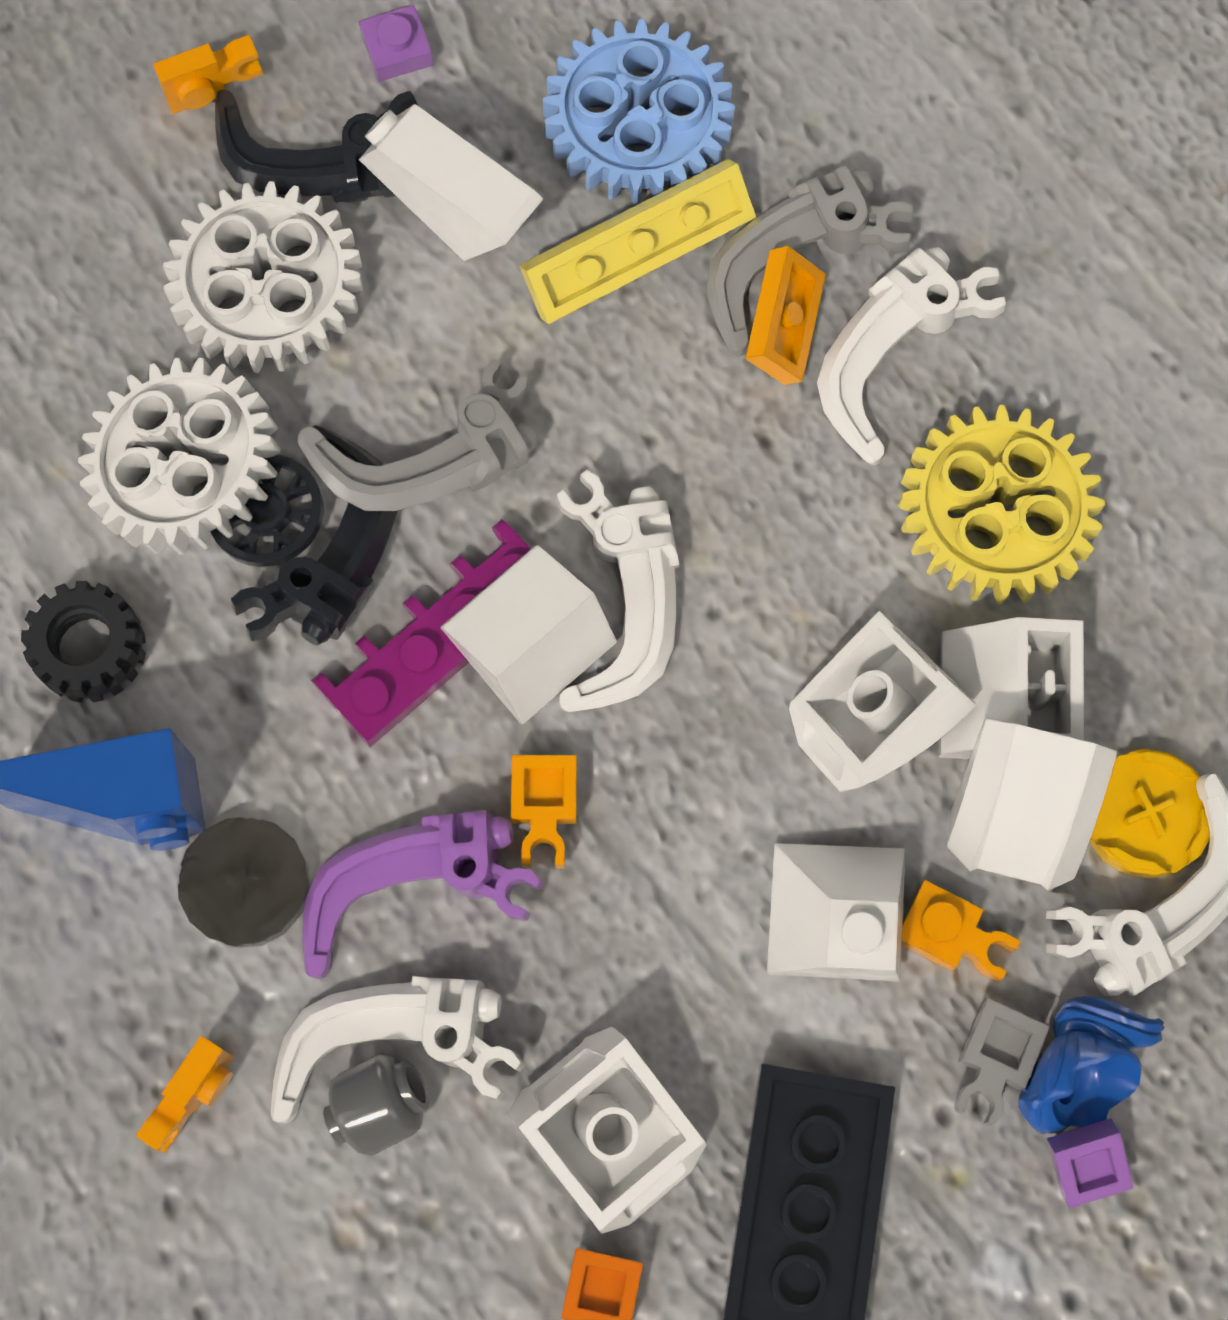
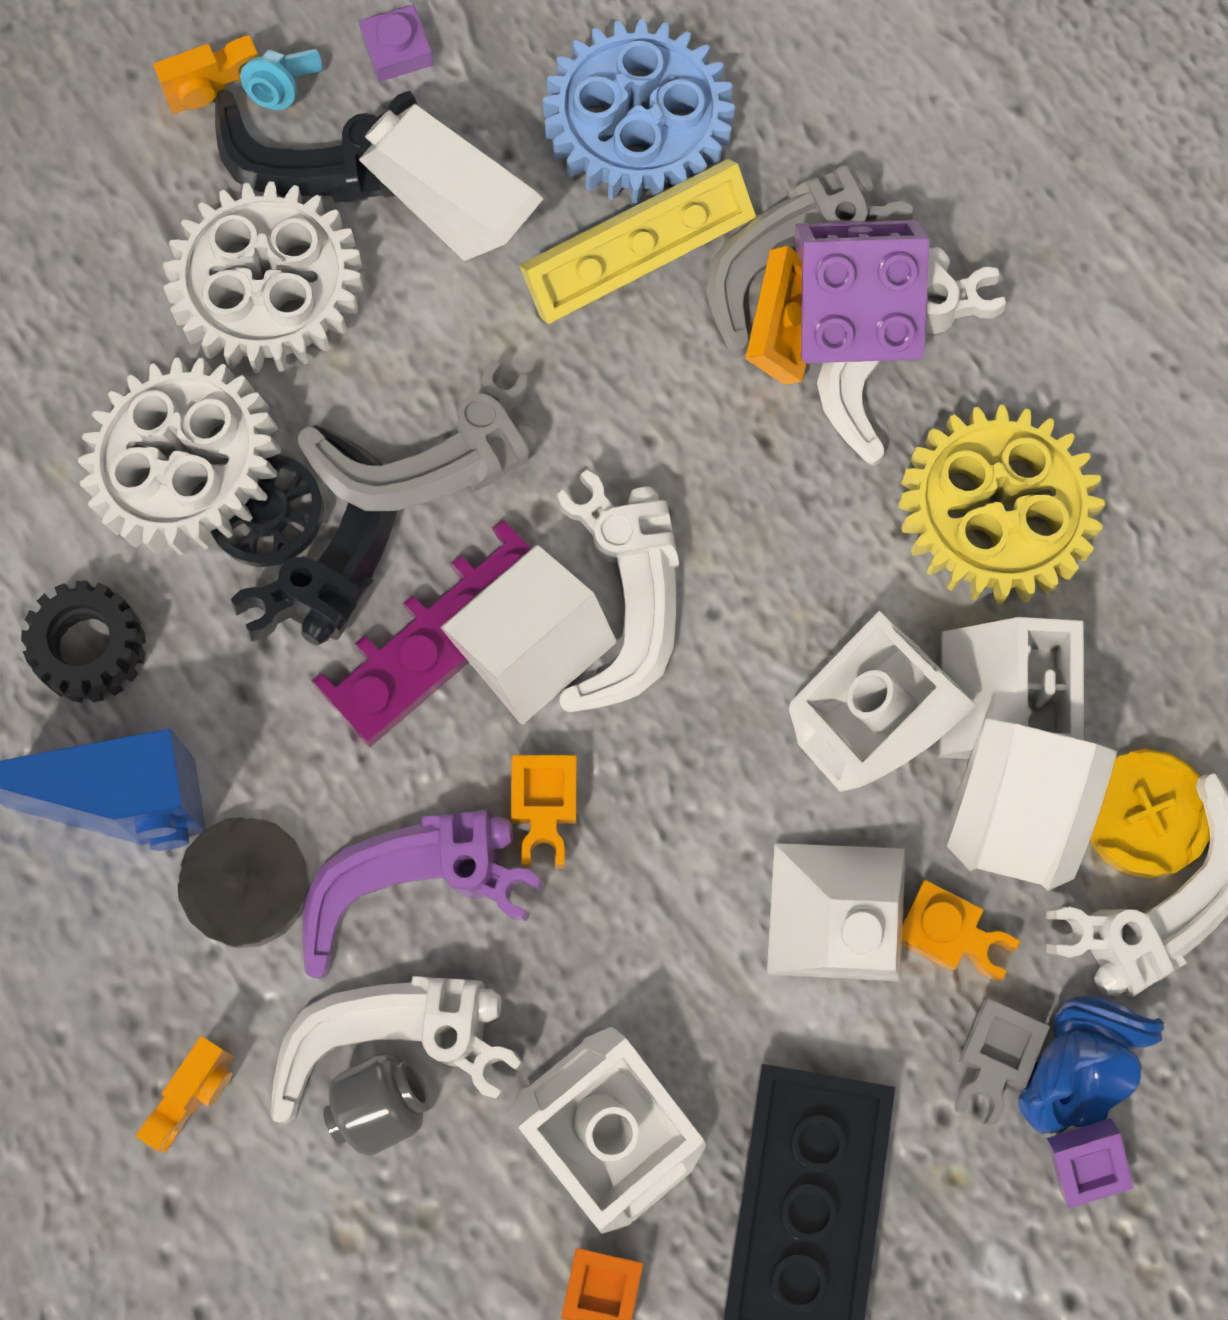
none -> medium azure plate [240,49,322,110]
none -> medium lavender bracket [795,220,929,363]

